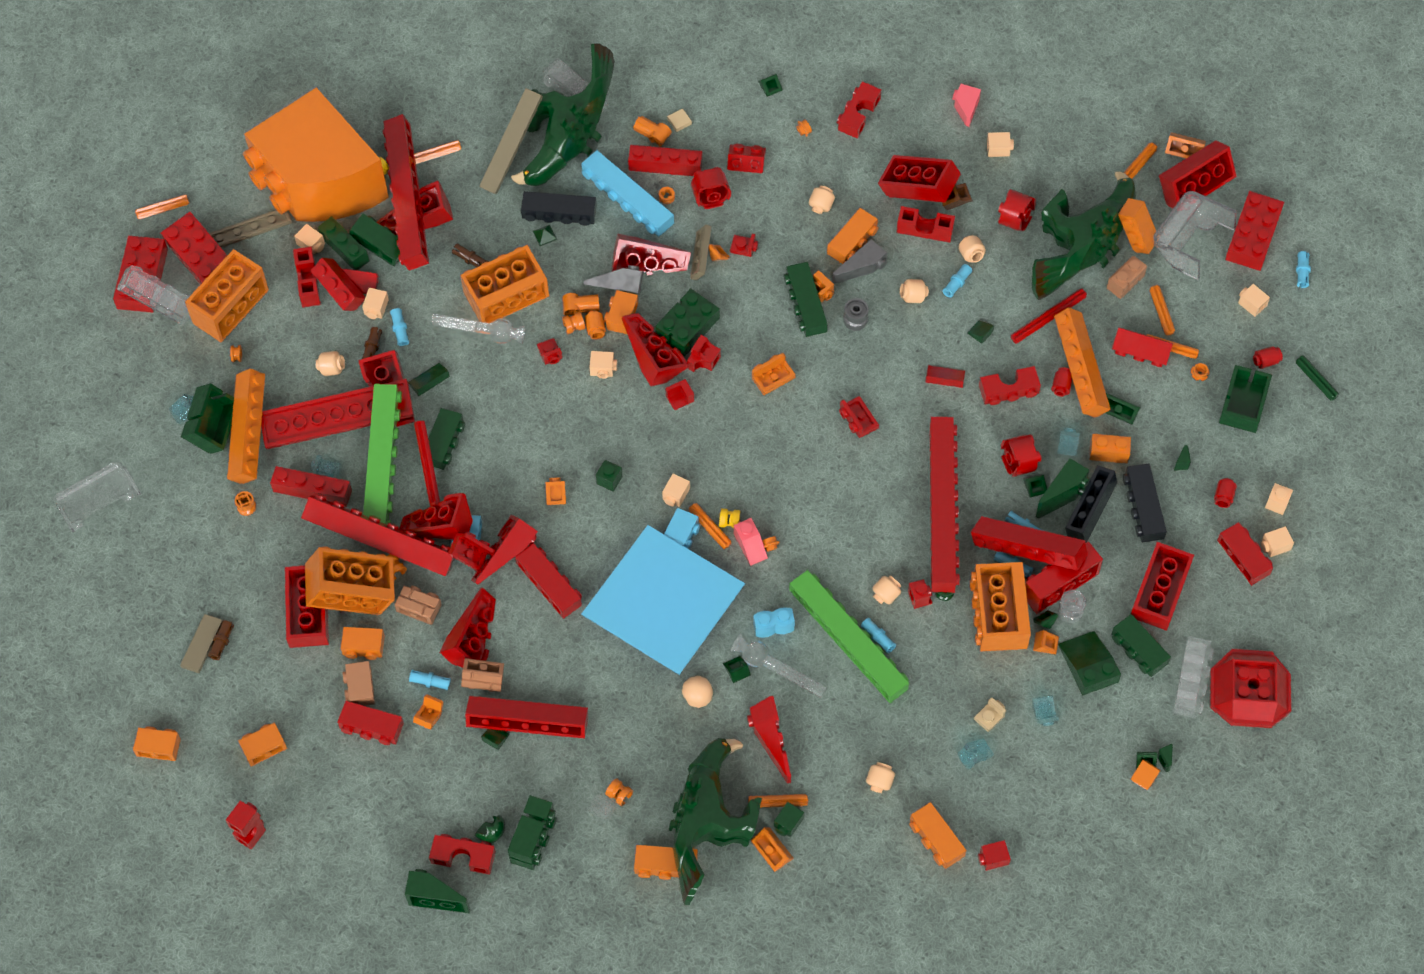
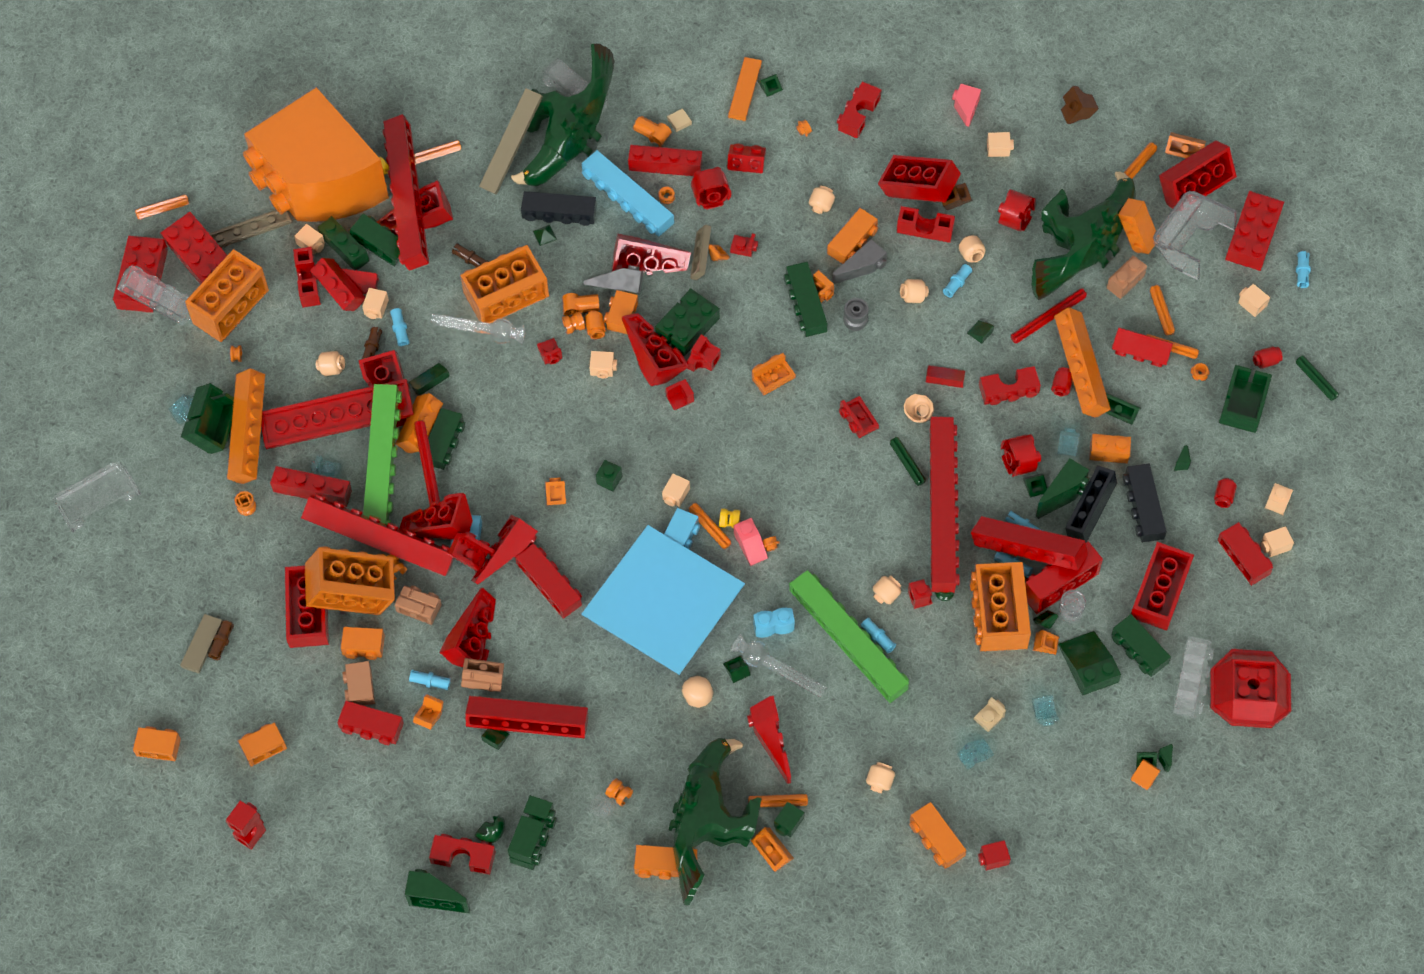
none -> orange brick [395,393,443,453]
none -> orange tile [728,57,762,121]
none -> dark green axle [890,437,926,486]
none -> light nougat hair [904,394,934,423]
none -> reddish brown brick [1061,86,1099,124]

